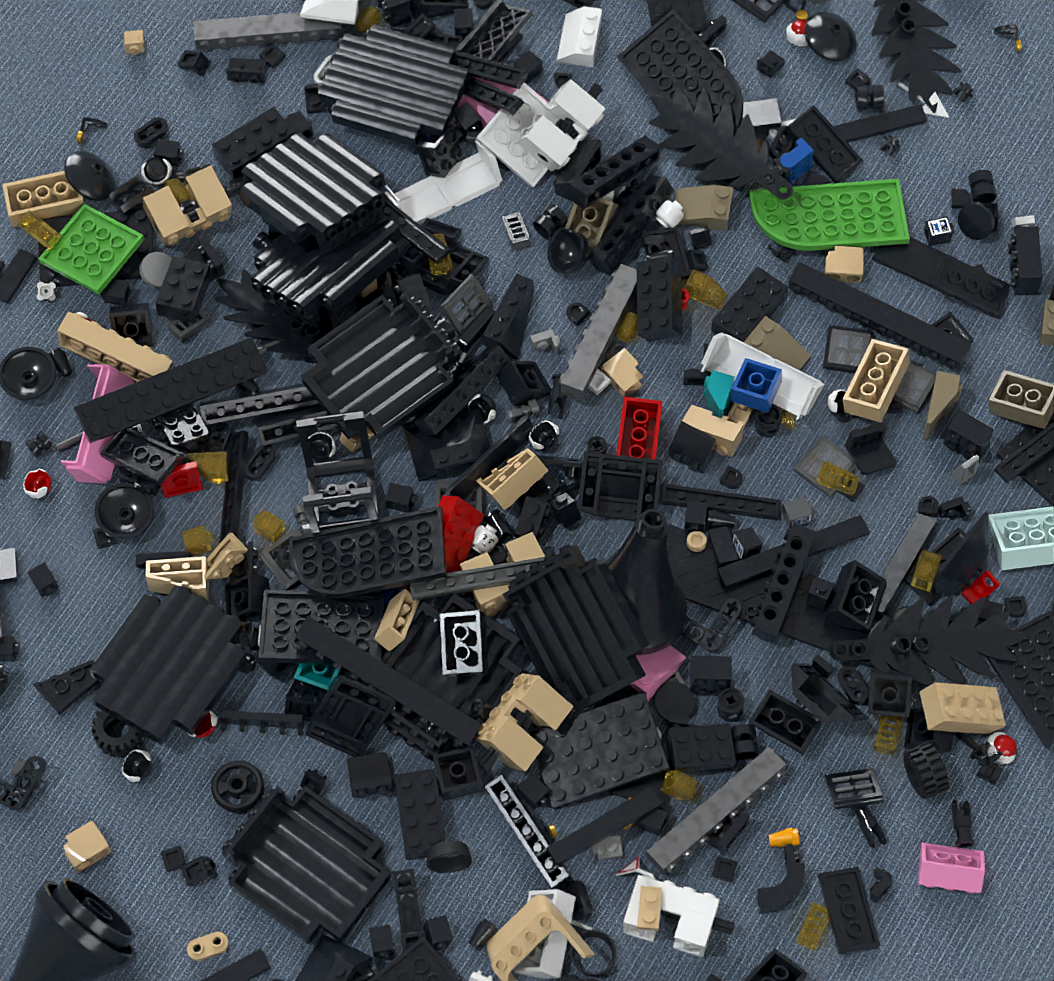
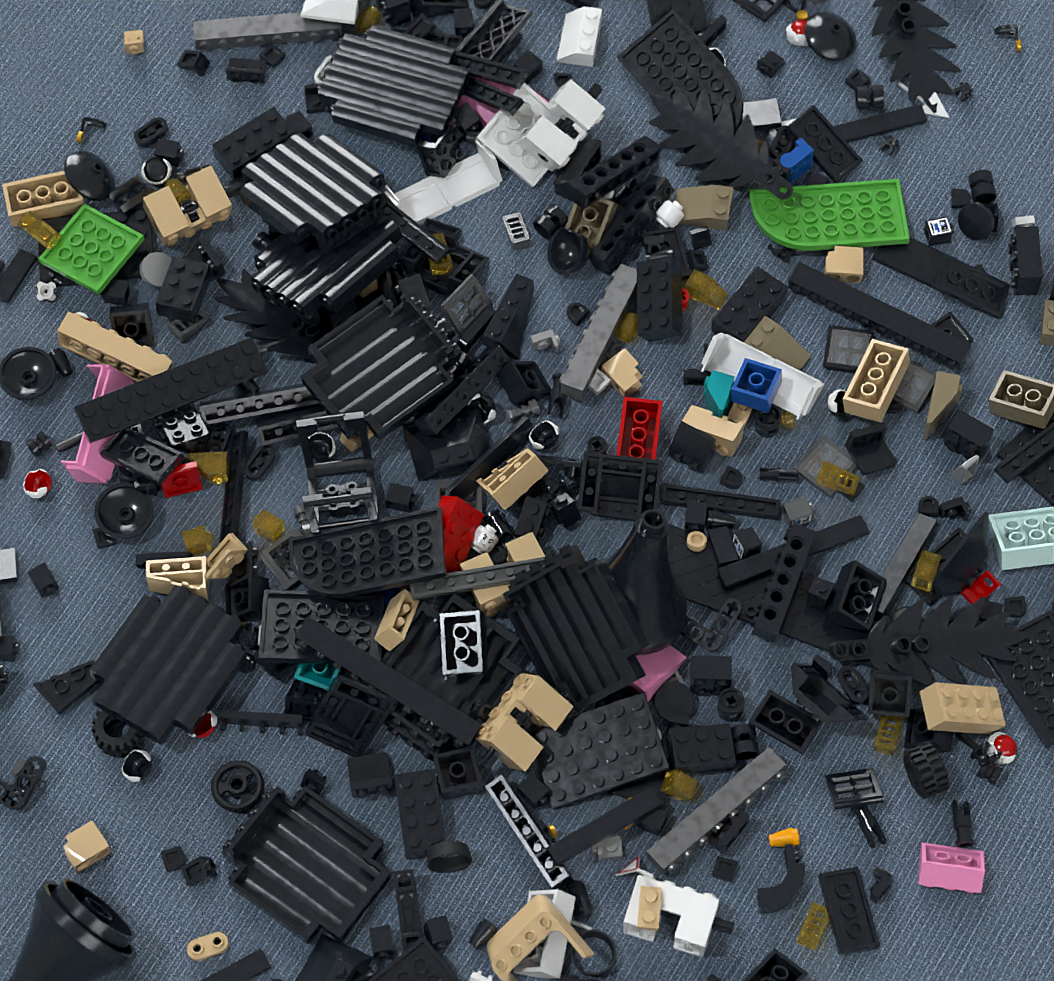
none -> black axle [759,467,799,482]

